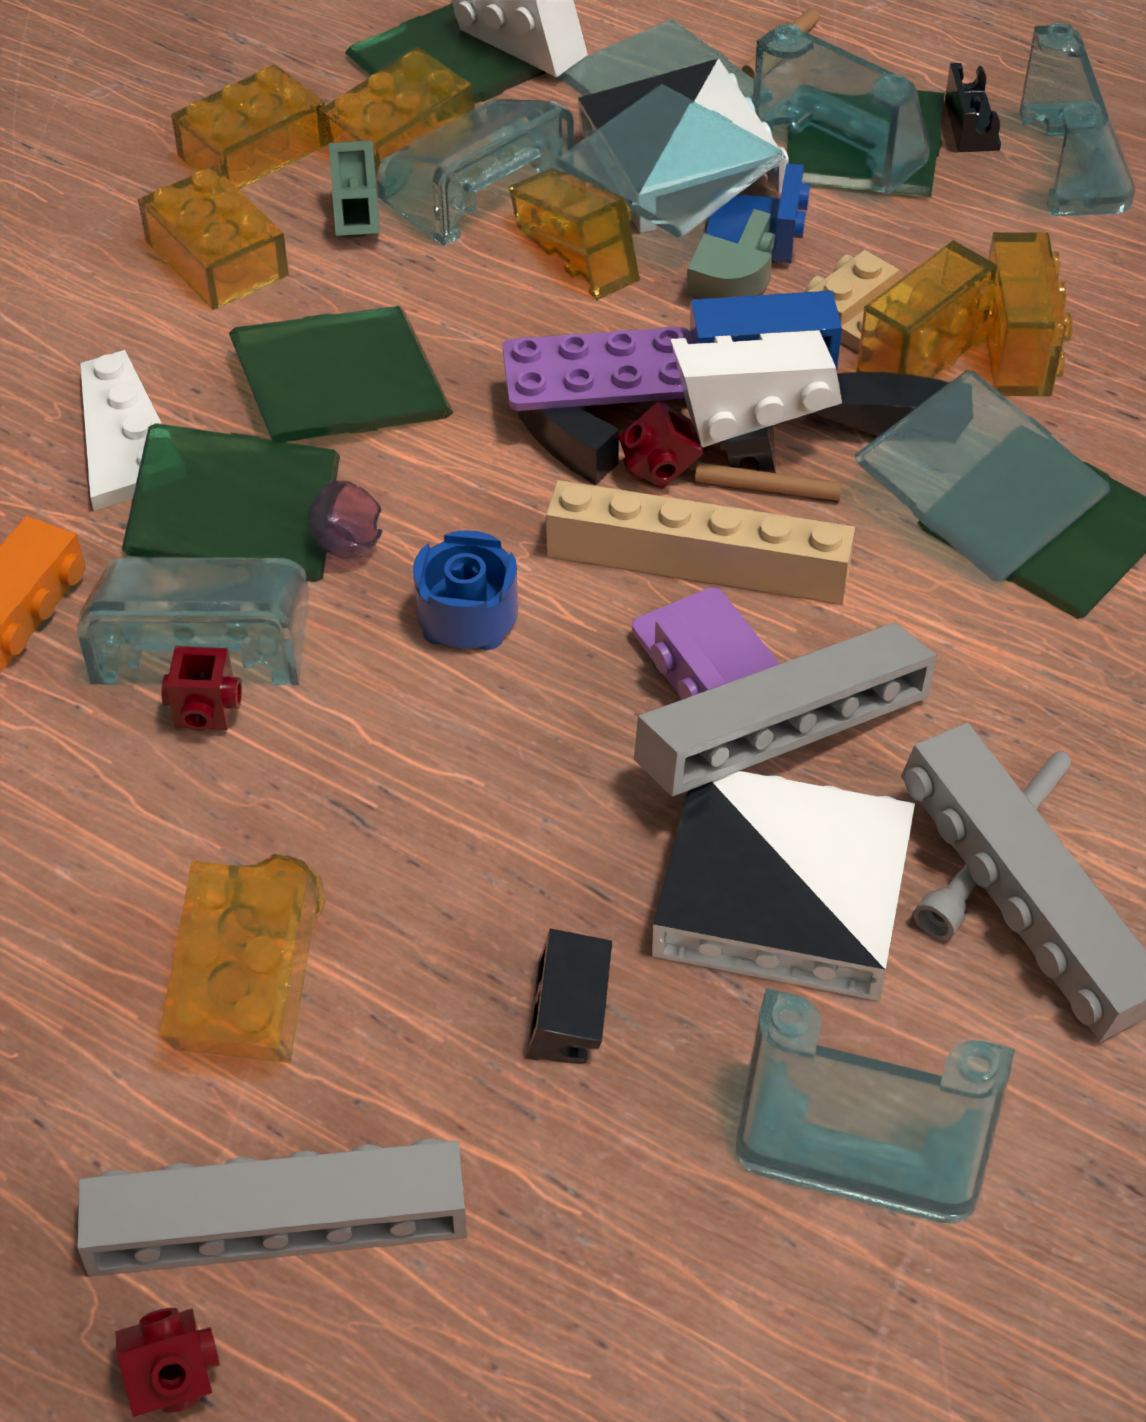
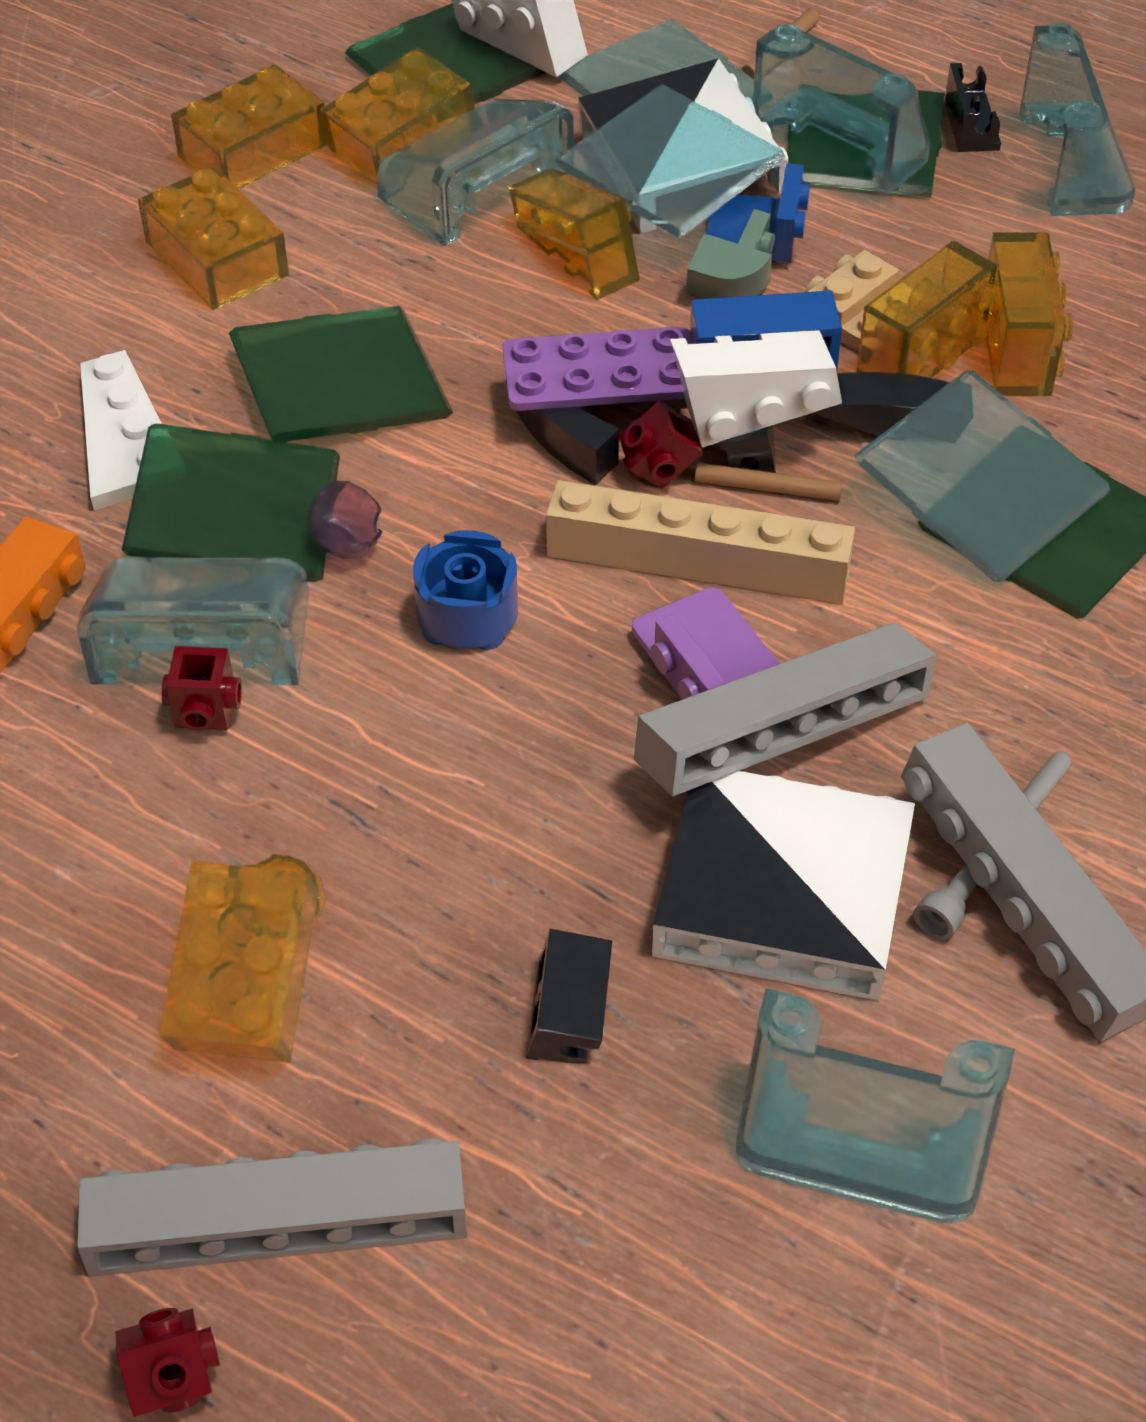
sand green brick [328,140,380,236] -> none

